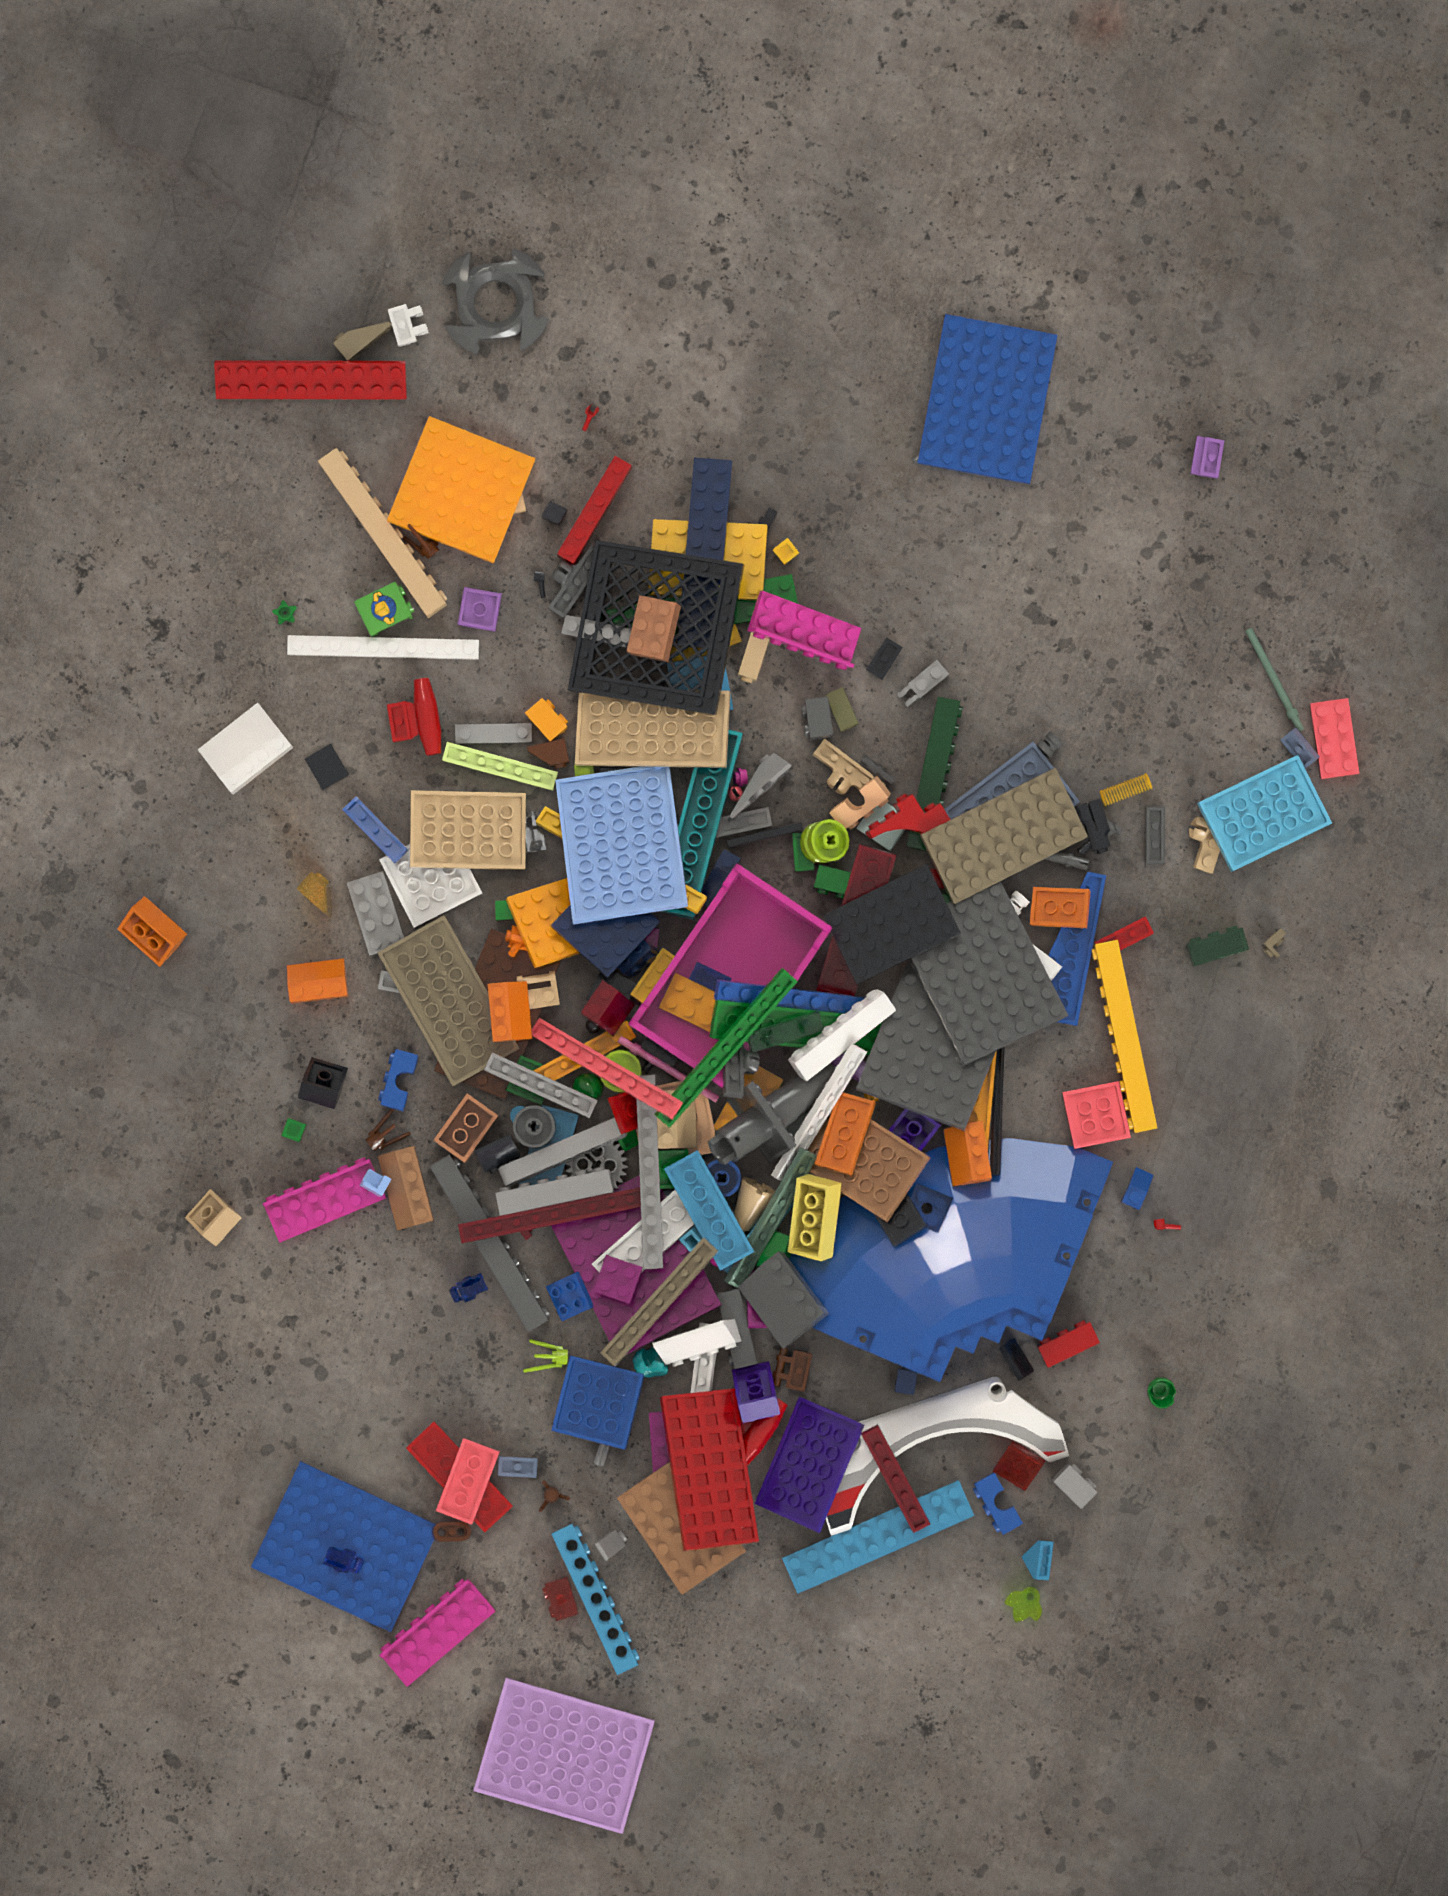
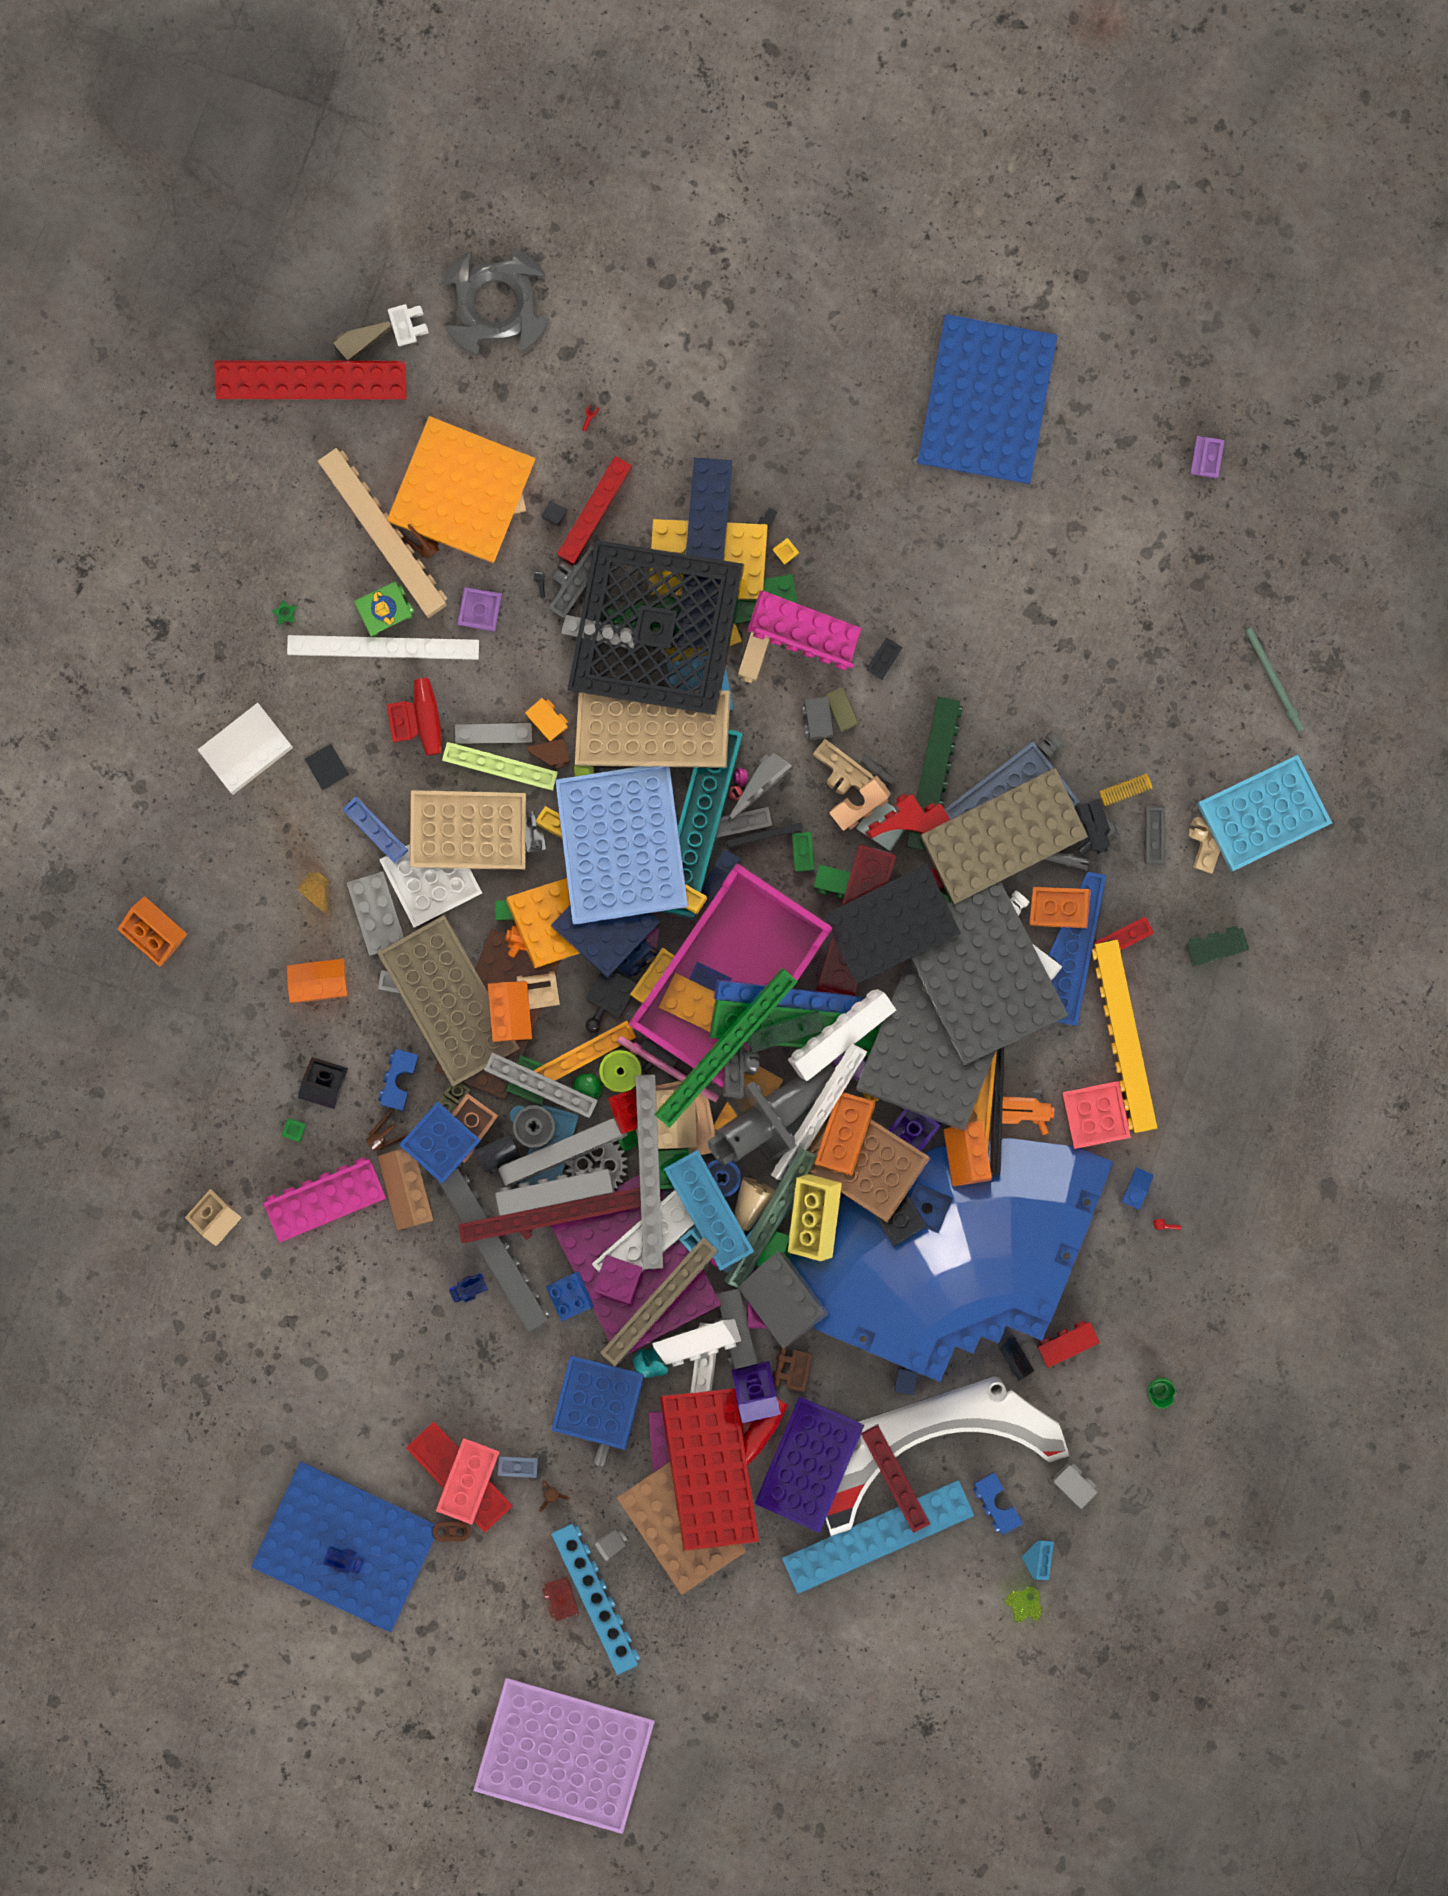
light blue panel [359,1169,391,1197] -> none
dark pink bracket [379,1578,496,1687] -> none
lime plant [523,1339,568,1373] -> none
coral plate [531,1018,683,1119] -> none
dark red slope [581,980,635,1037] -> none
nougat brick [626,595,681,662] -> none
lime wheel [800,819,849,864] -> none
light grey hinge [897,660,949,707] -> none
clear red plate [992,1440,1046,1491] -> none
dark tan bracket [1262,928,1286,958] -> none
sand blue plate [1281,727,1320,769] -> none
coral plate [1309,698,1359,779] -> none
none -> blue plate [399,1102,481,1184]
none -> olive slope [439,1083,471,1114]
none -> orange piece [1002,1088,1054,1136]

